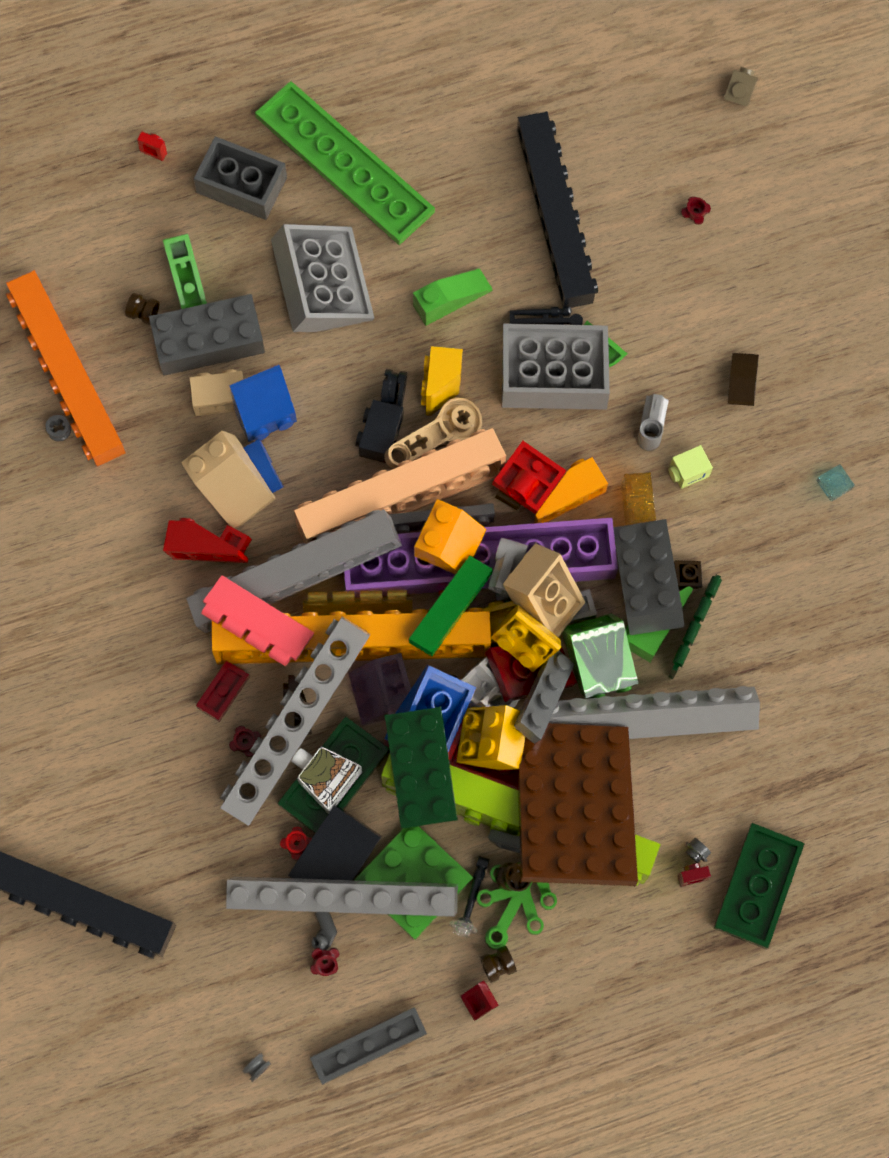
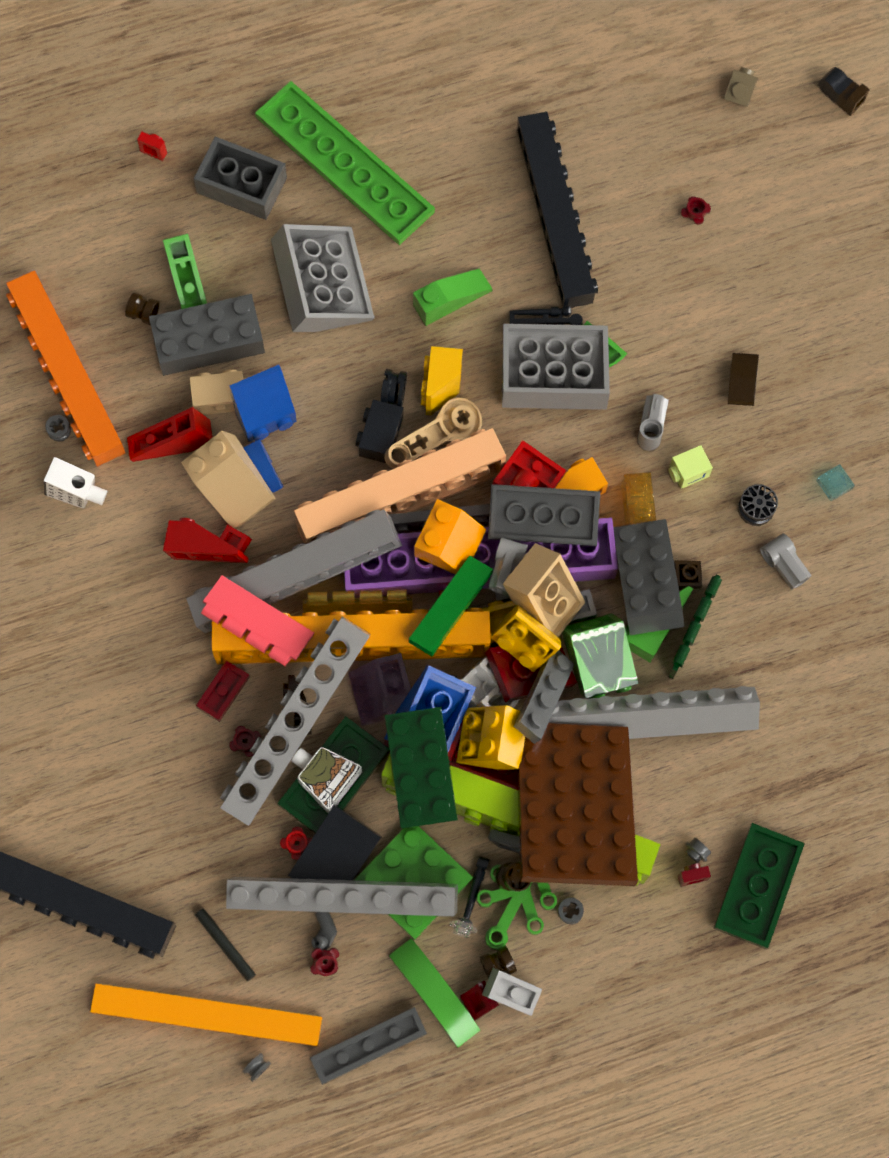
none -> white torso [44,457,108,508]
none -> light orange tile [90,983,322,1047]
none -> red slope [127,407,213,462]
none -> pearl dark grey bar [195,908,256,982]
none -> bright green slope [389,938,480,1048]
none -> light grey plate [482,968,542,1016]
none -> dark grey tile [488,484,600,546]
none -> dark grey bush [558,898,584,924]
none -> black wheel [738,484,778,526]
none -> light grey piece [760,533,812,590]
none -> leg [818,67,870,116]

